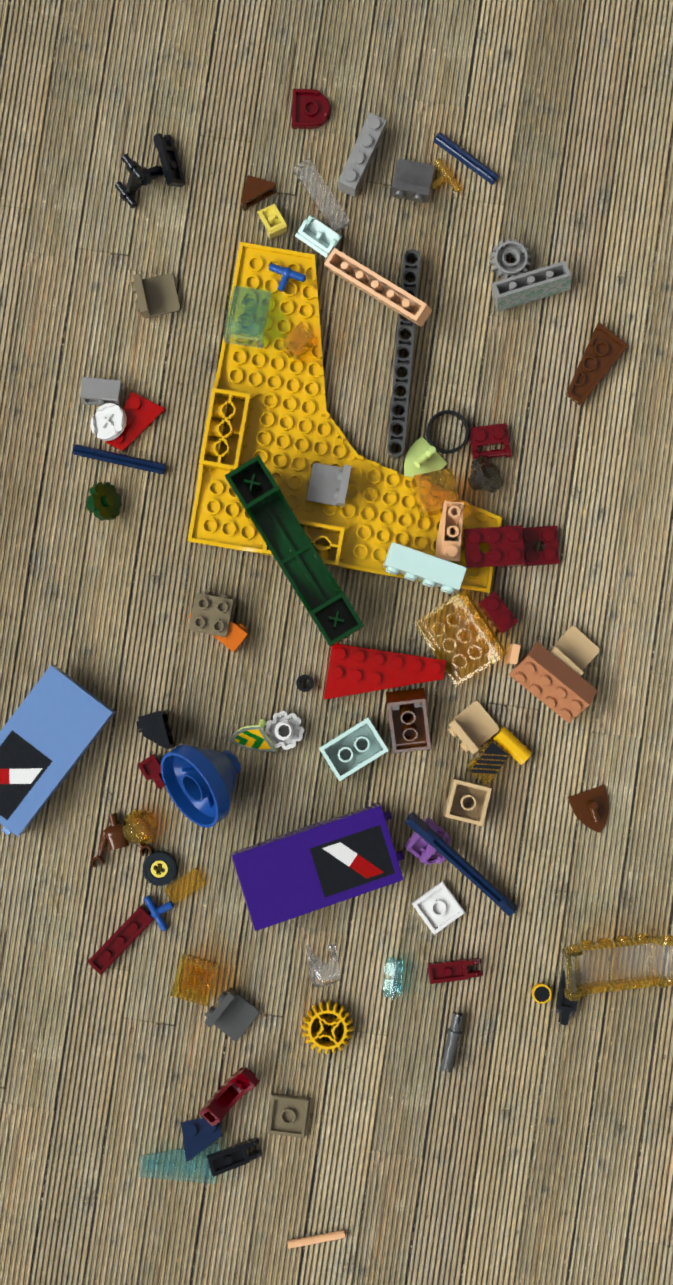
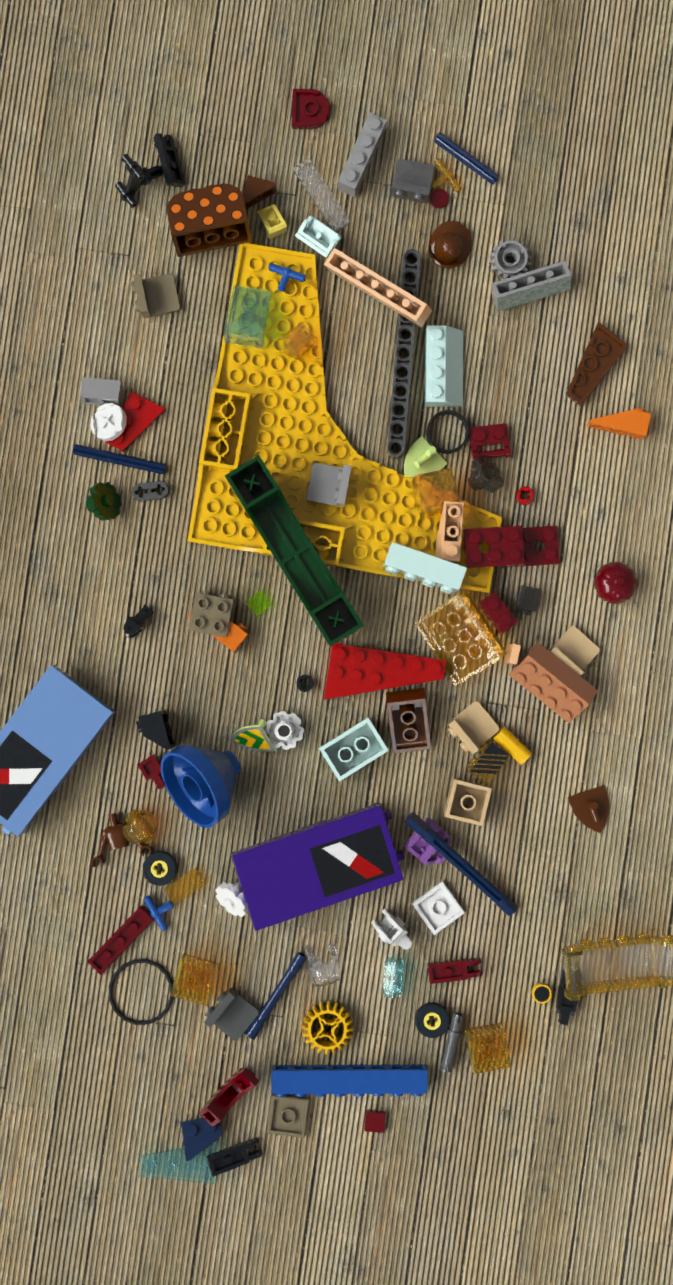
light nougat bar [287,1230,346,1249] -> none
none -> black piece [109,959,174,1025]
none -> black piece [123,604,154,638]
none -> dark grey beam [132,481,169,502]
none -> reddish brown brick [167,184,252,257]
none -> white plant [215,882,248,917]
none -> clear neon green tile [245,590,272,617]
none -> dark blue piece [245,952,307,1040]
none -> blue brick [271,1064,427,1097]
none -> dark red tile [364,1110,386,1133]
none -> white hinge [371,909,412,950]
none -> black bush [415,1002,449,1038]
none -> light aqua slope [425,325,463,407]
none -> reddish brown hat [428,221,472,269]
none -> dark red piece [430,189,449,209]
none -> clear yellow brick [464,1022,512,1074]
none -> clear smoke brick [515,585,541,615]
none -> red bush [516,487,534,505]
none -> orange slope [587,408,651,439]
none -> dark red piece [594,562,637,604]

